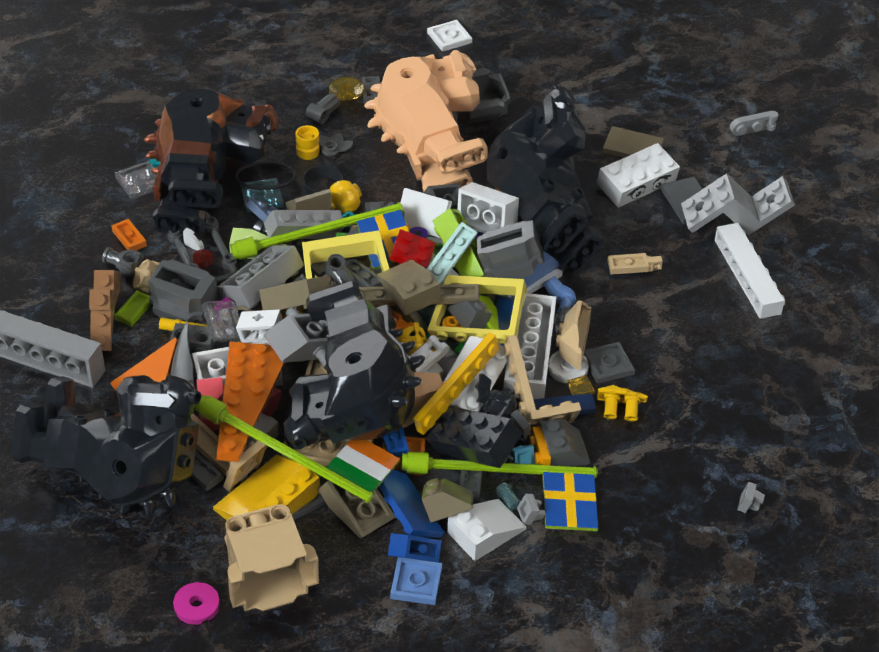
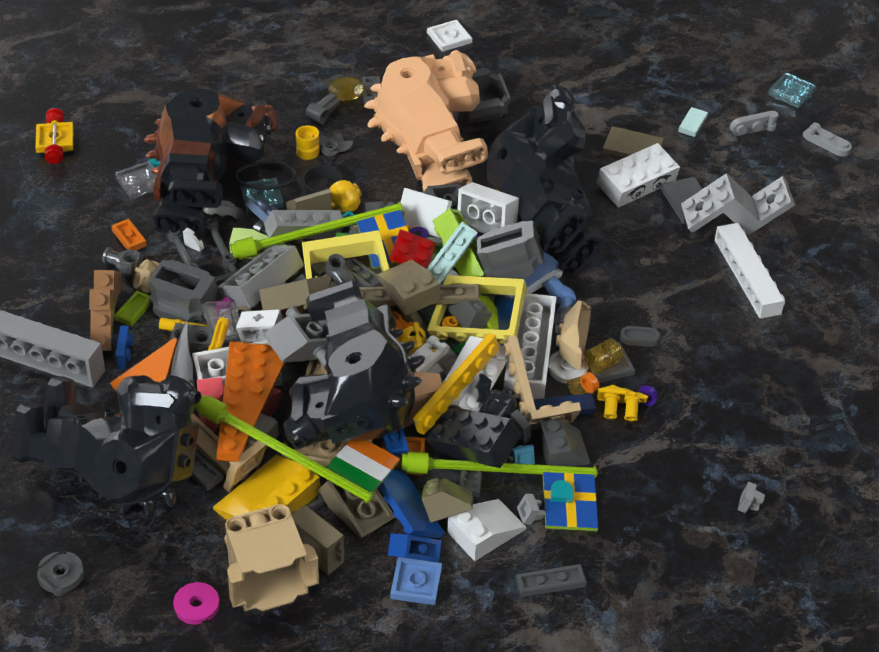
clear red tile [193,249,212,267] -> none
clear light blue pin [496,483,521,511] -> none
light orange plate [529,426,551,465] -> none
tan hinge [608,253,662,275] -> none
none -> yellow plate [36,108,74,164]
none -> dark grey plate [37,552,84,596]
none -> blue plate [115,326,133,369]
none -> light grey plate [203,200,244,220]
none -> yellow axle [208,317,230,350]
none -> dark tan window [292,505,344,575]
none -> dark grey tile [515,564,587,597]
none -> teal tile [550,480,573,503]
none -> orange tile [580,372,599,394]
none -> clear yellow wheel [584,338,623,374]
none -> dark grey tile [620,326,660,347]
none -> dark purple tile [638,385,658,406]
none -> light aqua tile [678,107,708,137]
none -> clear light blue plate [768,72,816,108]
none -> light grey plate [803,122,852,157]

